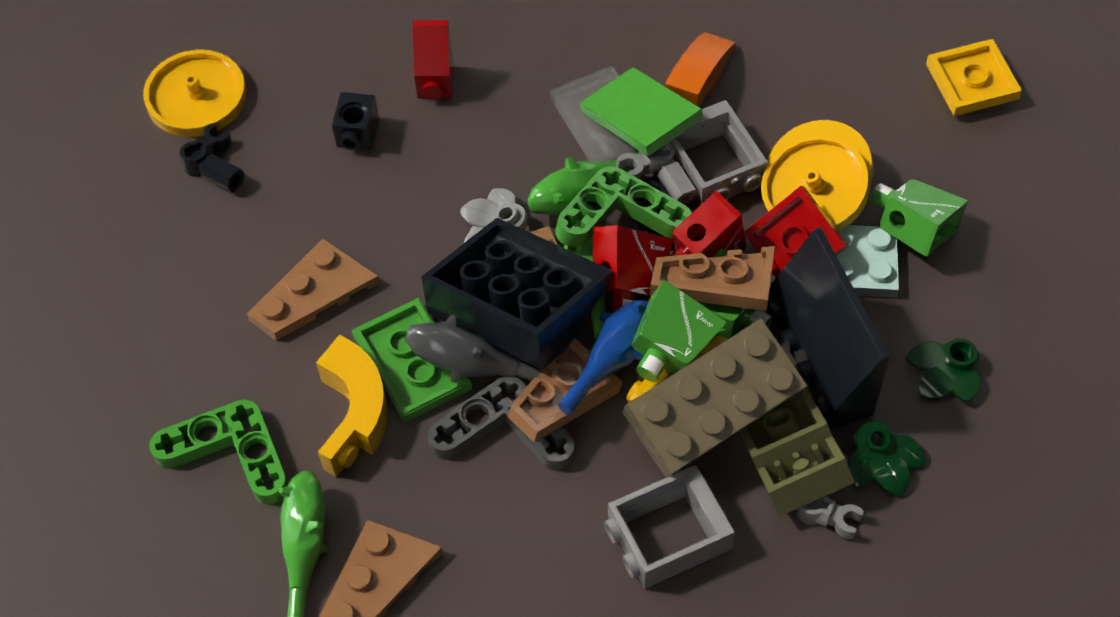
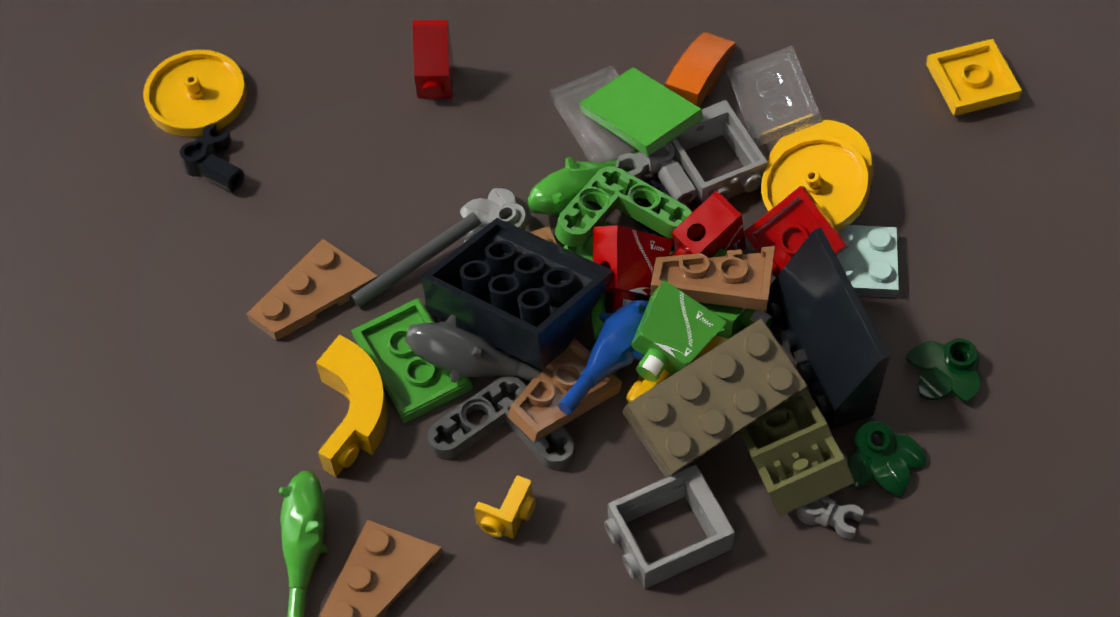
bright green beam [149,399,288,505] -> none
black brick [332,92,379,150] -> none
bright green torso [870,179,968,257] -> none
none -> dark grey piece [351,212,481,308]
none -> yellow bracket [474,475,537,539]
none -> clear tile [727,45,823,147]

